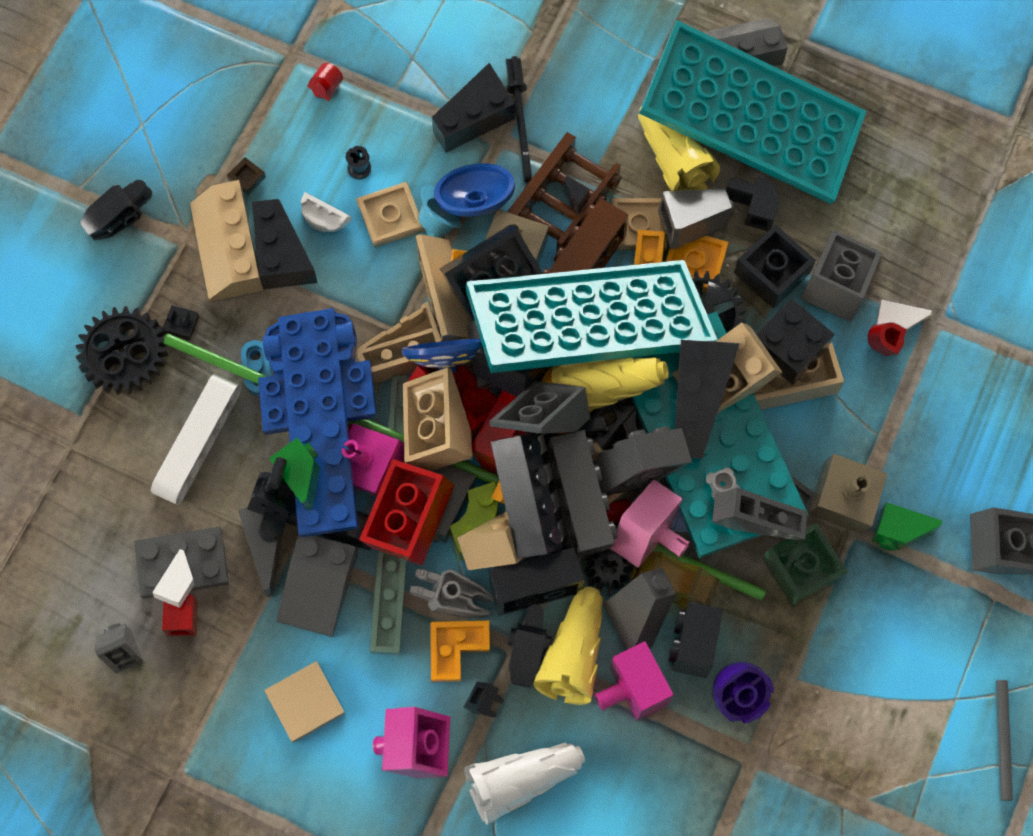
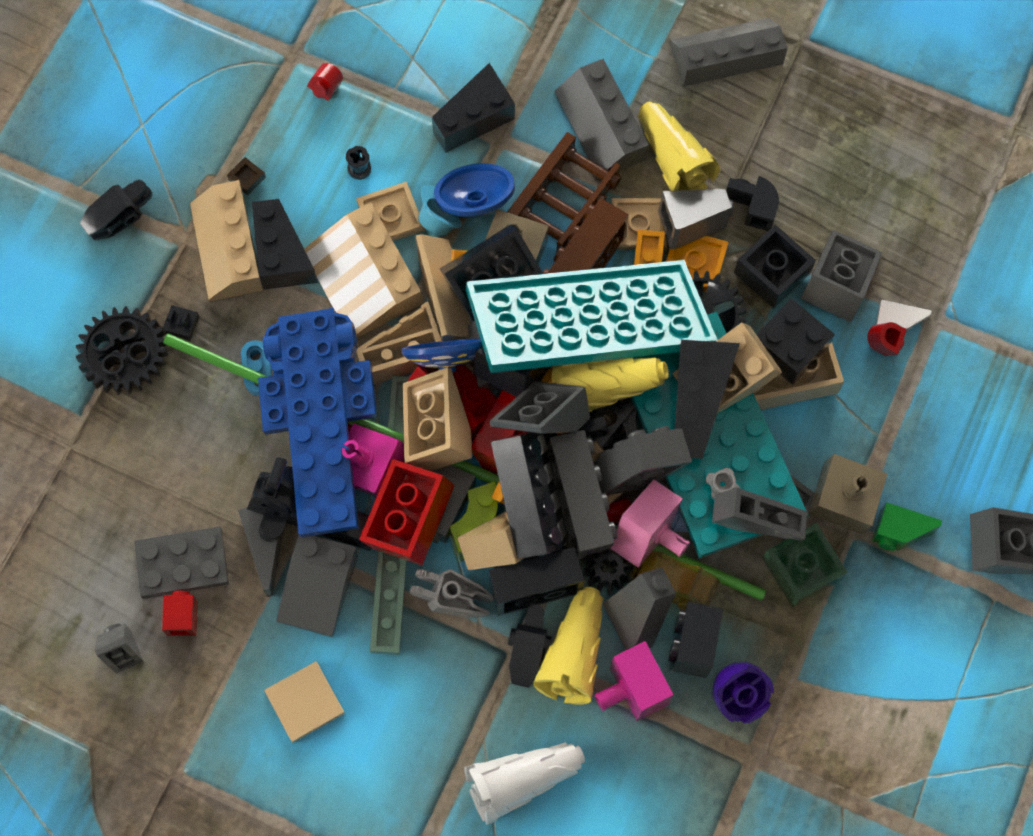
white beam [151,373,242,505] -> none
white tile [153,549,194,608] -> none
green slope [269,437,320,511] -> none
white plate [301,192,351,232] -> none
dark pink brick [372,707,451,779] -> none
light orange plate [431,621,490,682] -> none
black tile [463,681,504,717] -> none
black piece [505,56,532,182] -> none
black slope [563,176,589,215] -> none
teal plate [639,20,866,204] -> none
dark grey bar [996,680,1013,801] -> none
none -> tan slope [304,202,424,338]
none -> dark grey slope [554,59,649,179]

